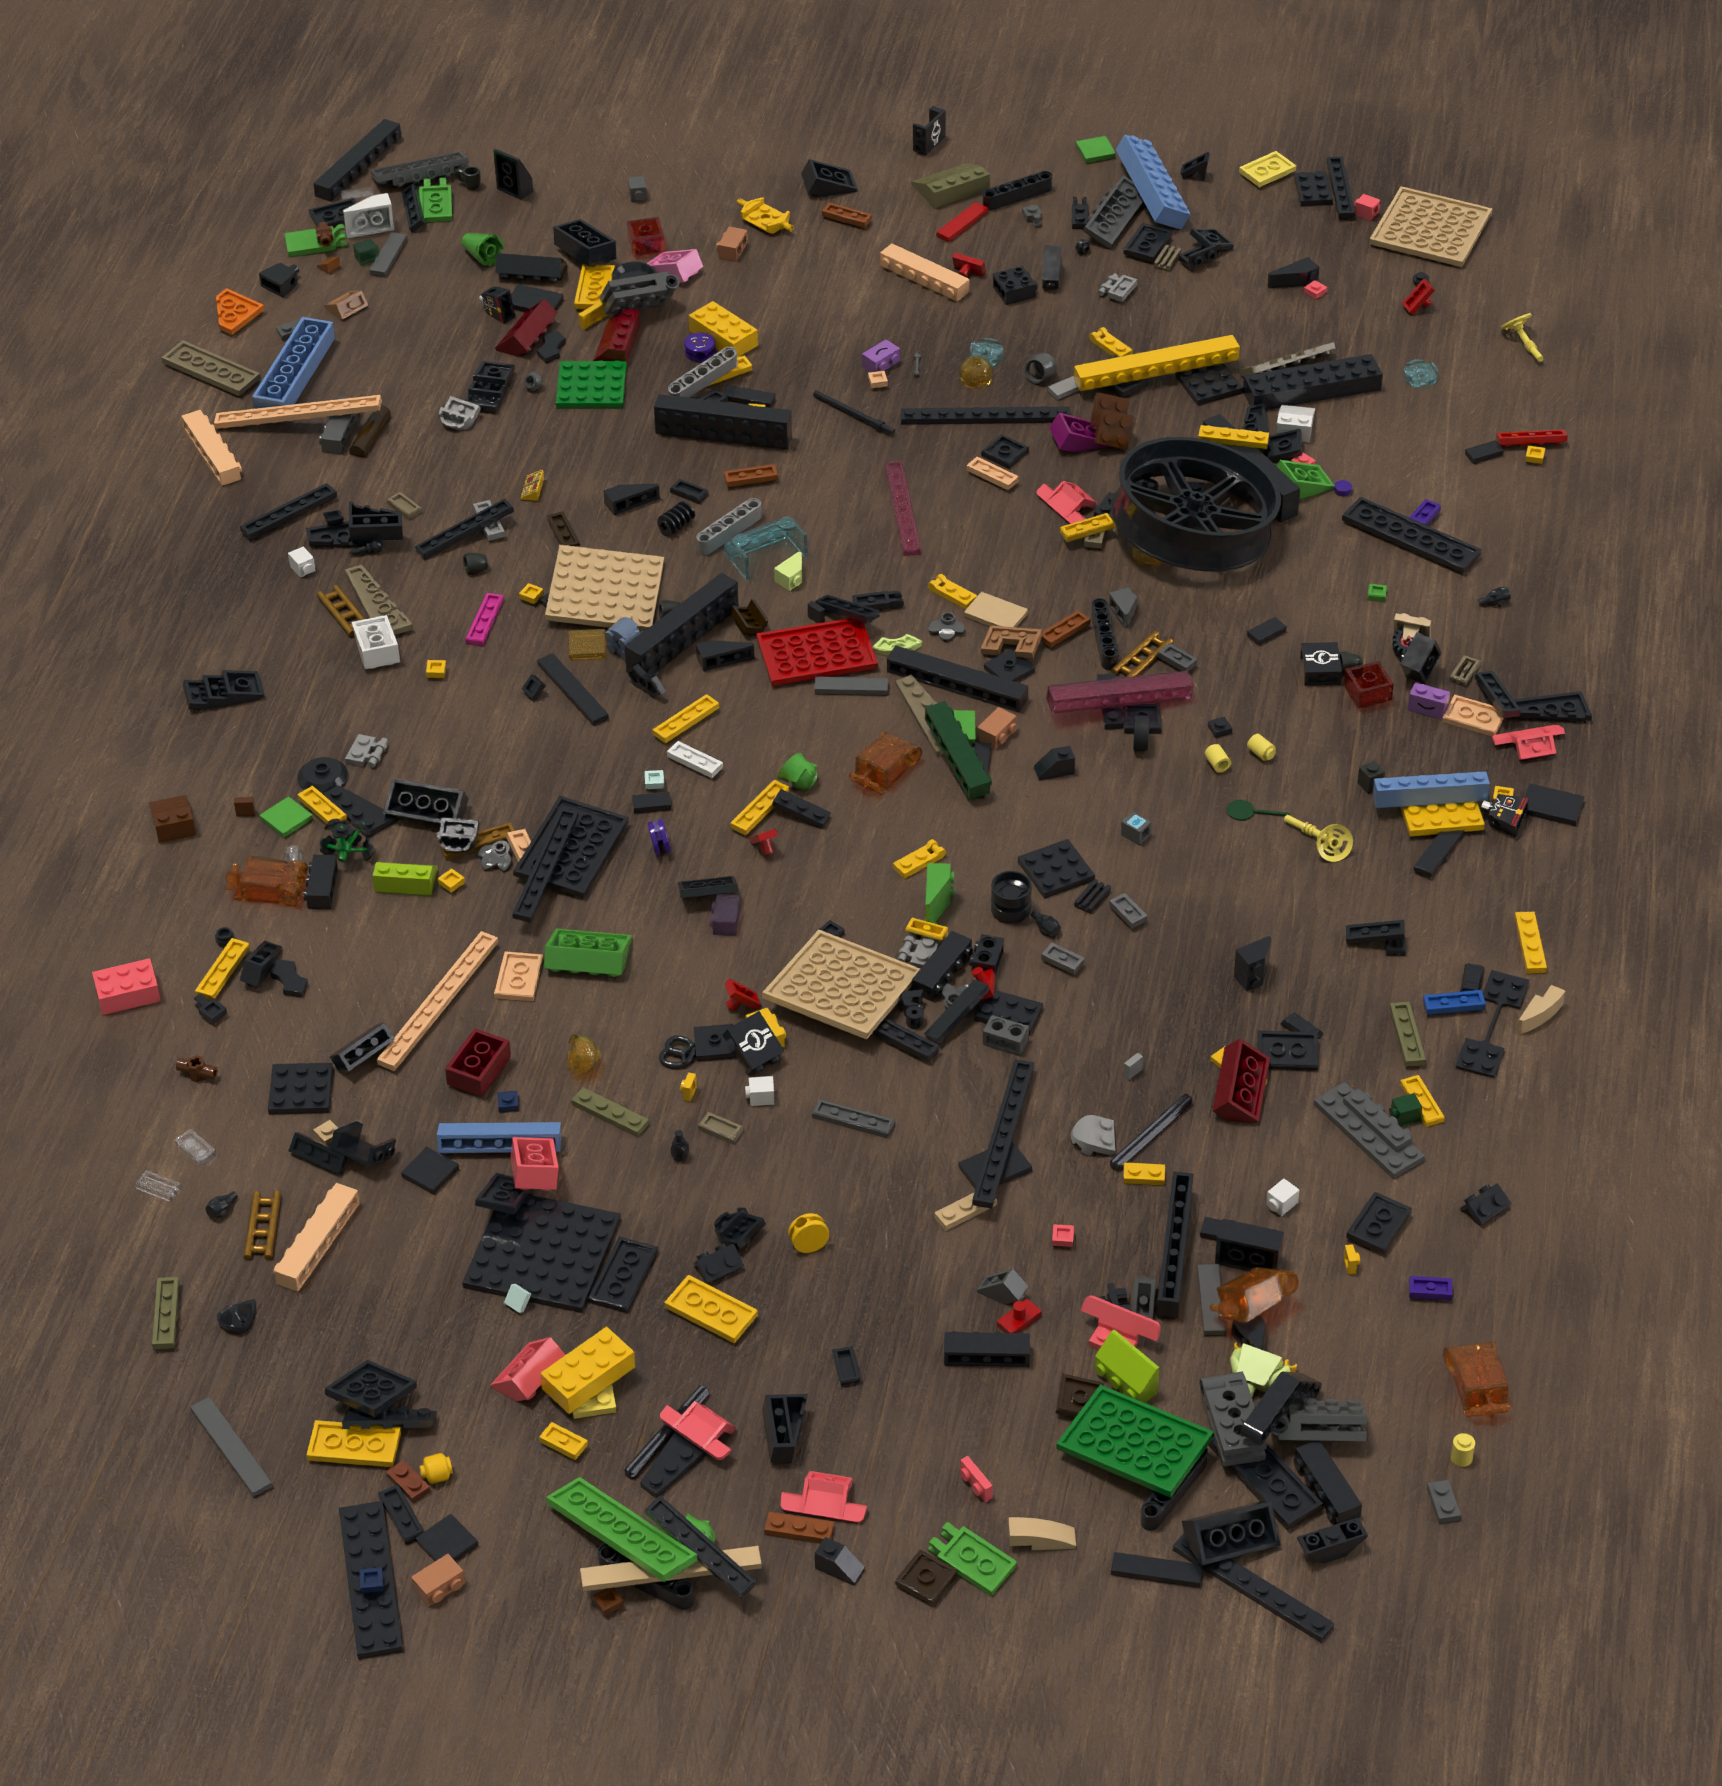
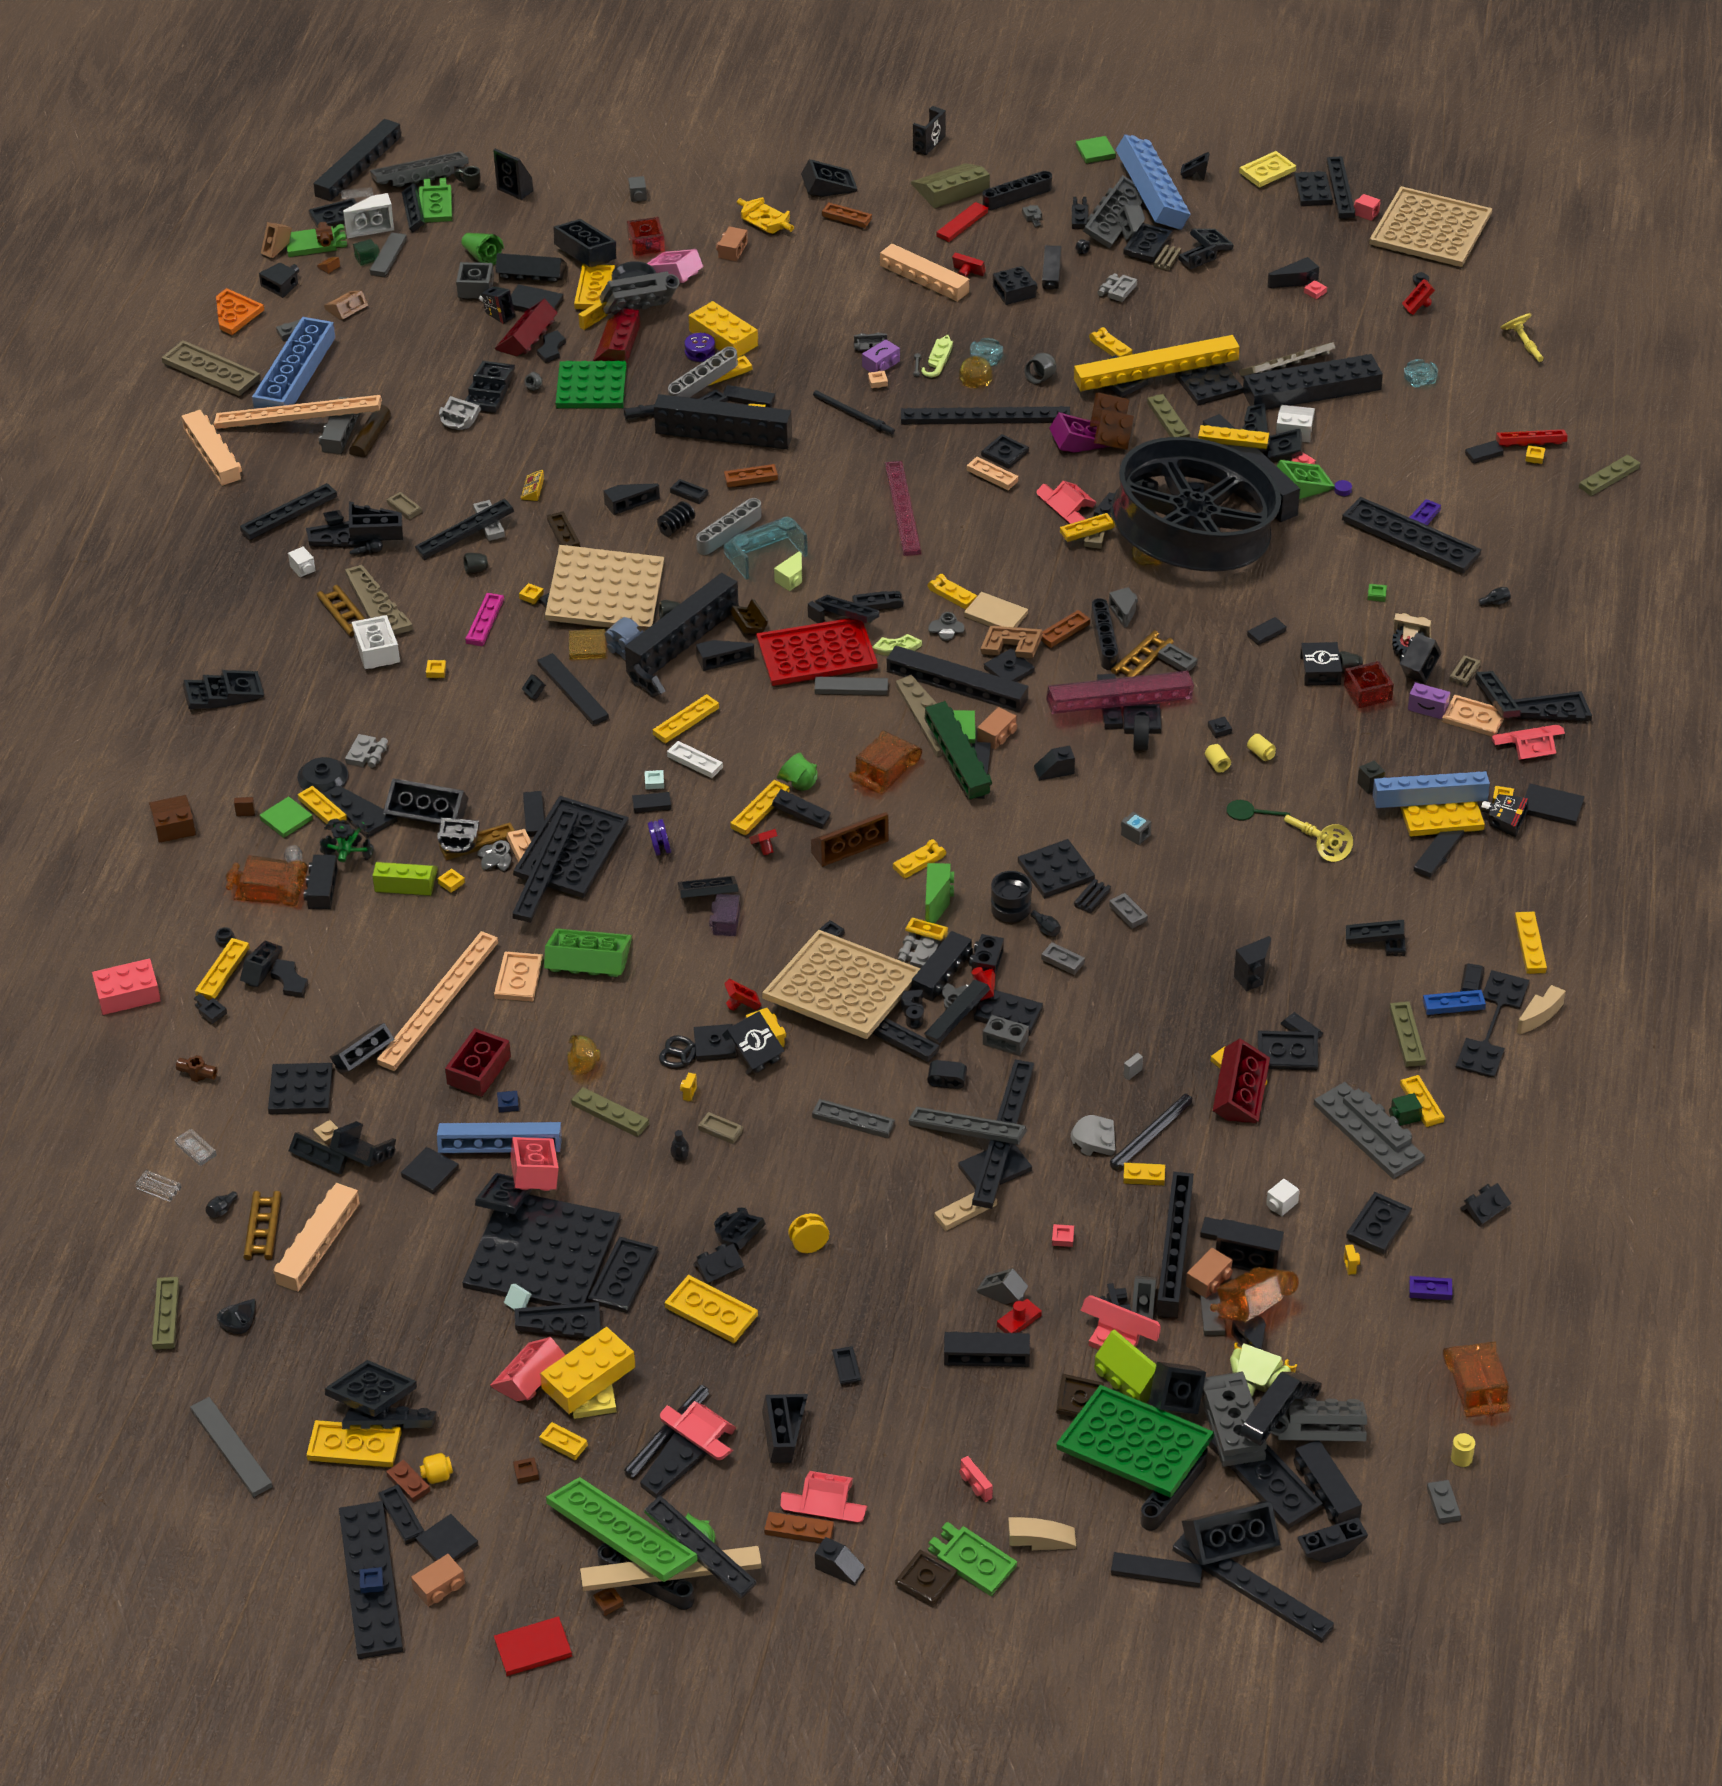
white brick [745,1076,775,1106] -> none
light grey tile [1048,376,1080,400] -> none
none -> medium nougat slope [261,222,292,258]
none -> dark grey brick [456,262,494,299]
none -> red tile [494,1616,572,1676]
none -> reddish brown tile [513,1457,539,1484]
none -> black wing [514,1302,601,1339]
none -> black tile [523,791,544,836]
none -> black pin [624,404,655,419]
none -> reddish brown slope [811,812,889,867]
none -> dark grey hinge [854,333,887,351]
none -> dark grey tile [908,1107,1027,1144]
none -> yellowish green plate [921,335,953,378]
none -> black beam [927,1060,967,1089]
none -> dark grey slope [1117,205,1145,241]
none -> olive plate [1147,394,1190,437]
none -> black brick [1149,1361,1206,1414]
none -> nougat brick [1186,1248,1233,1298]
none -> olive plate [1579,454,1640,496]

